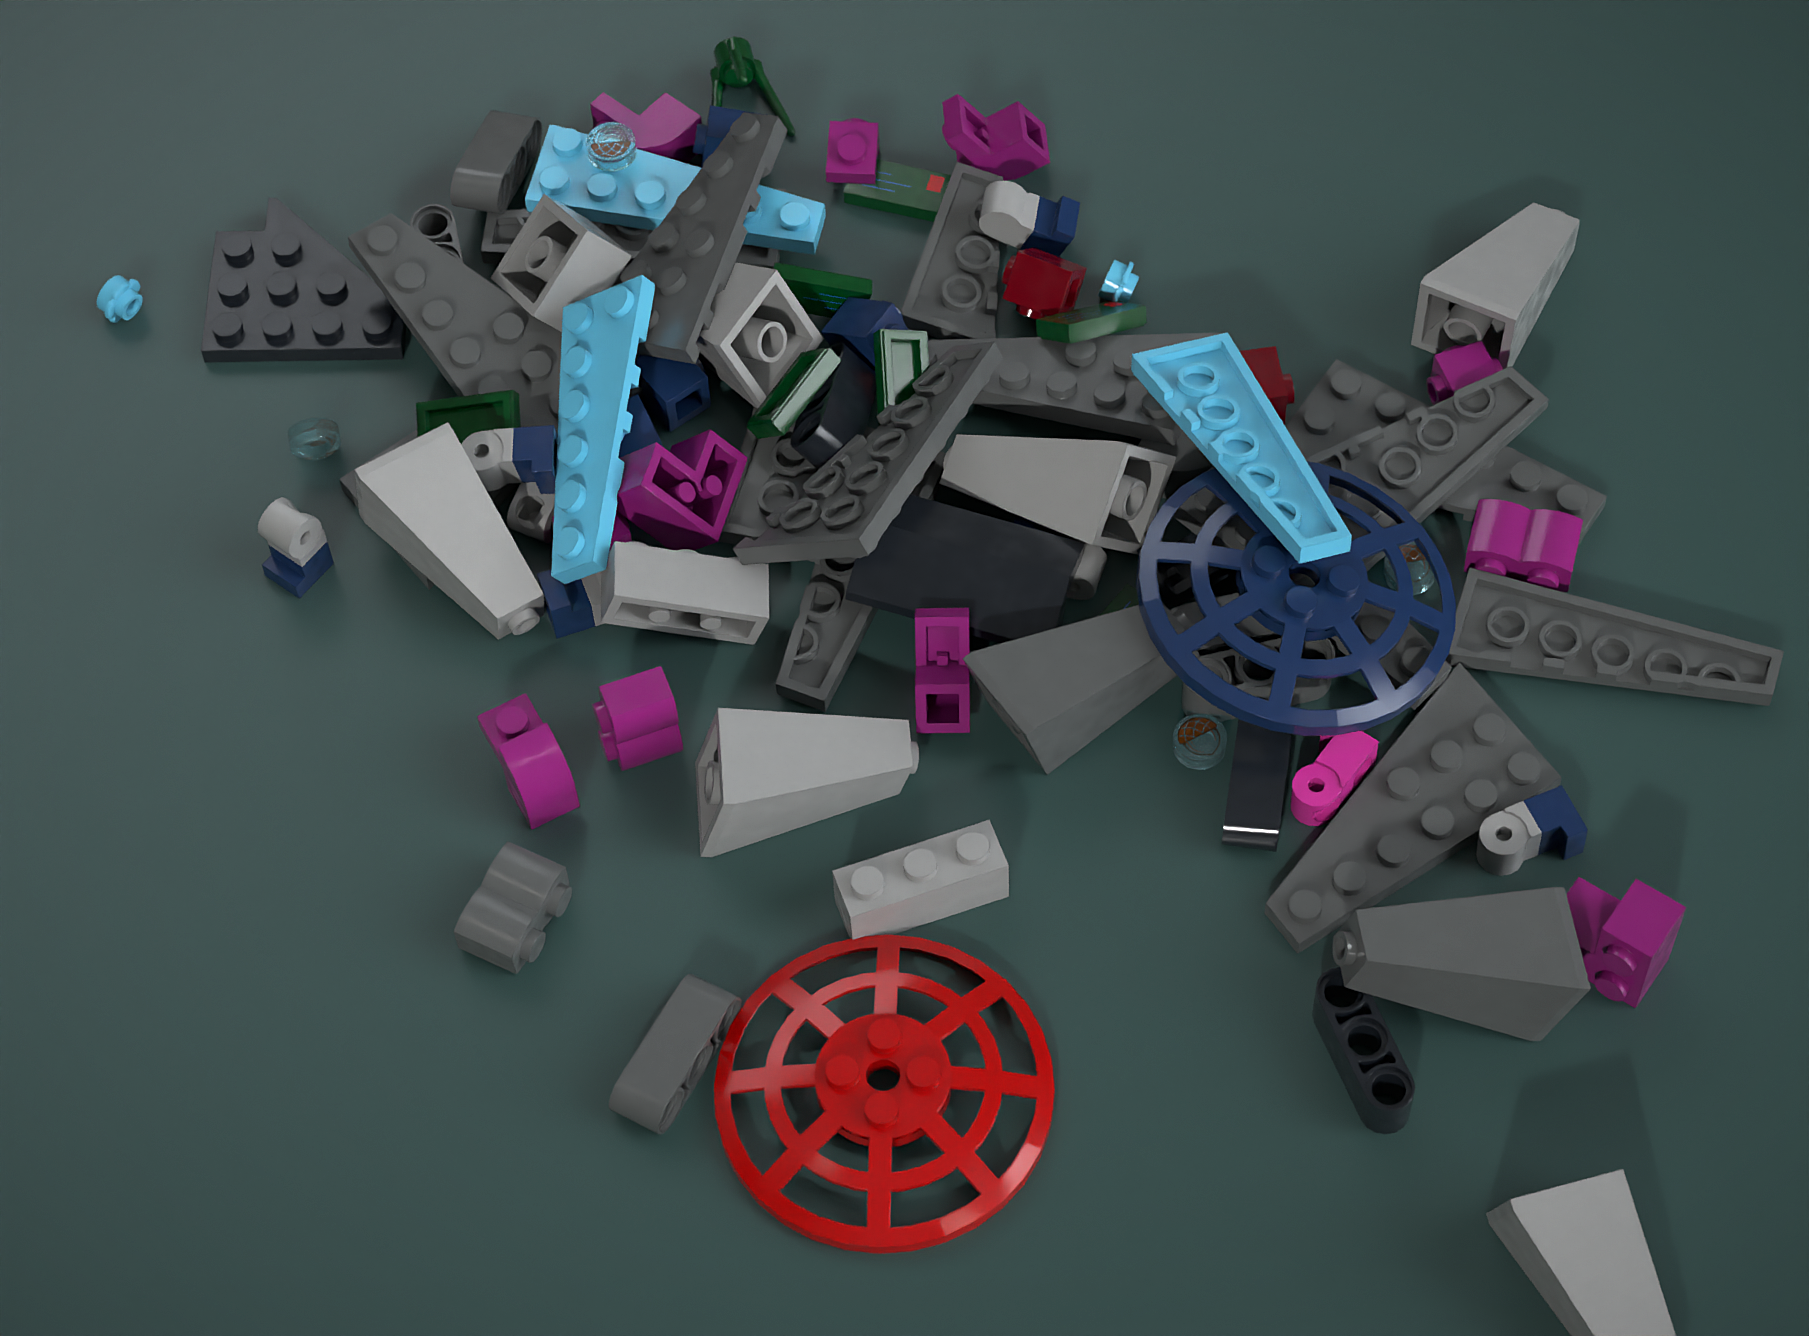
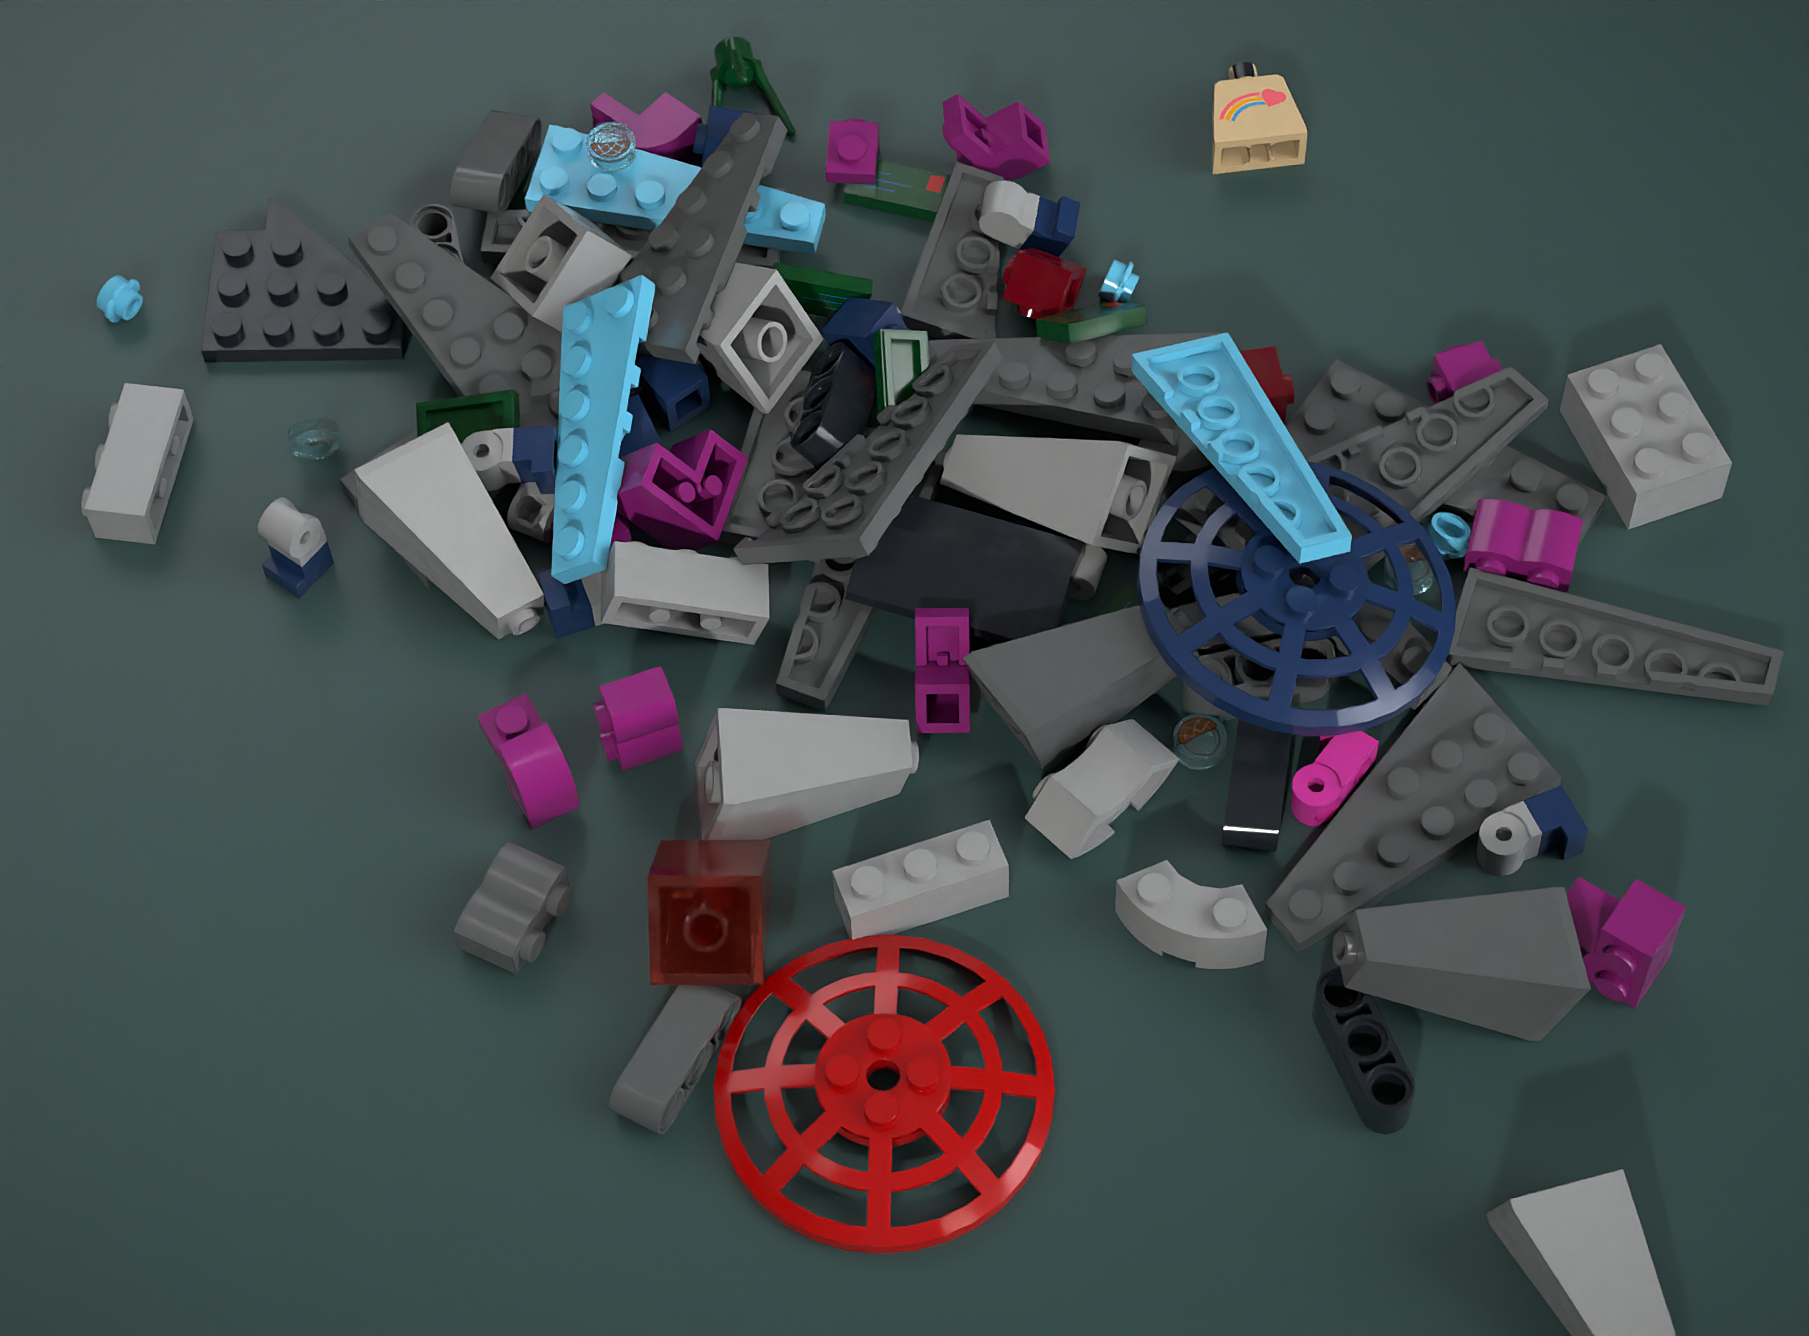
dark green tile [746,348,841,439] -> none
light grey slope [1411,202,1580,369] -> none
none -> light grey brick [81,383,194,544]
none -> clear red slope [647,840,772,985]
none -> light grey brick [1025,719,1179,859]
none -> light grey brick [1115,860,1267,969]
none -> tan torso [1212,62,1308,174]
none -> medium azure plate [1422,512,1471,560]
none -> light grey brick [1560,344,1732,529]

